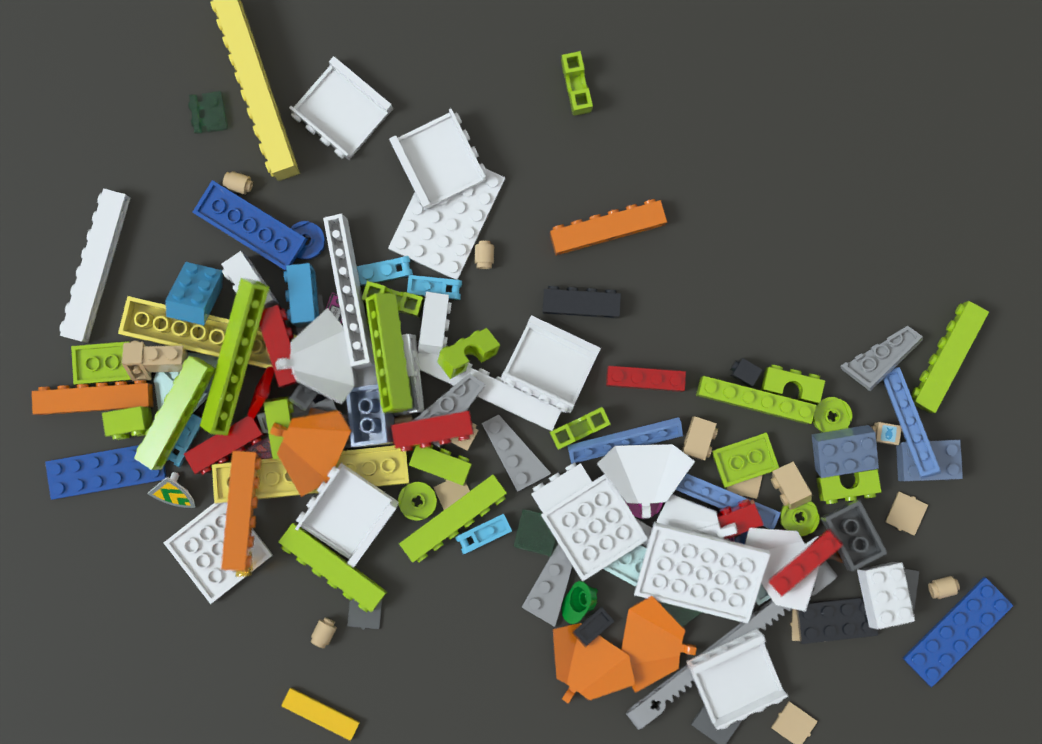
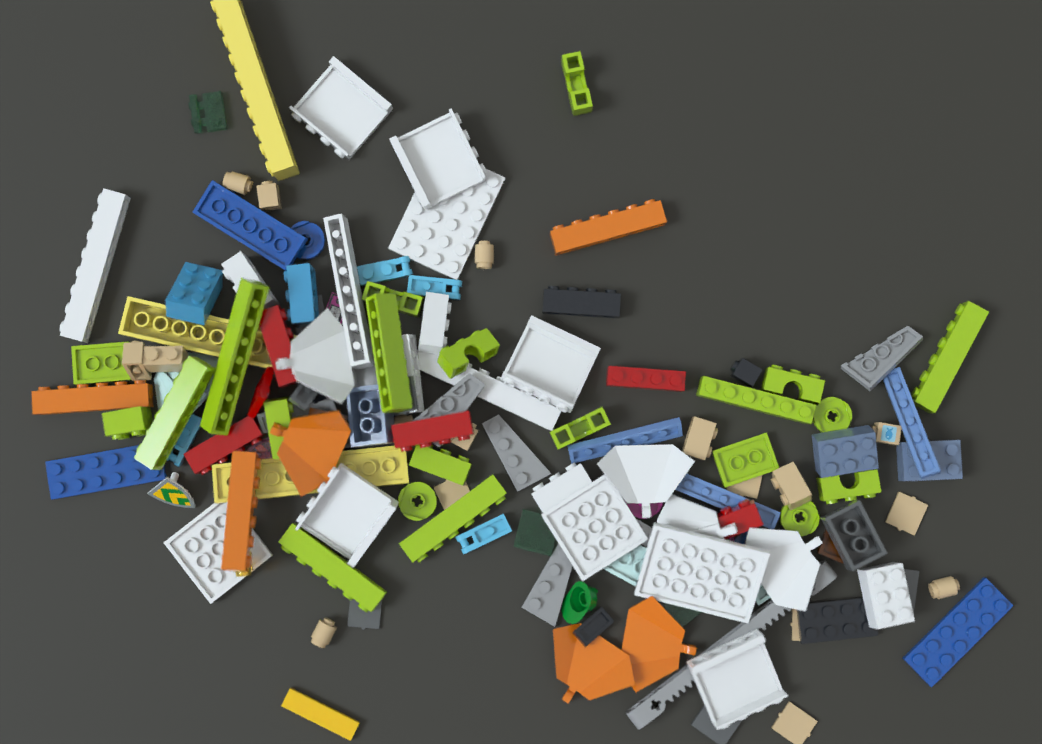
red brick [768,528,843,597] -> none
none -> tan brick [257,181,282,211]

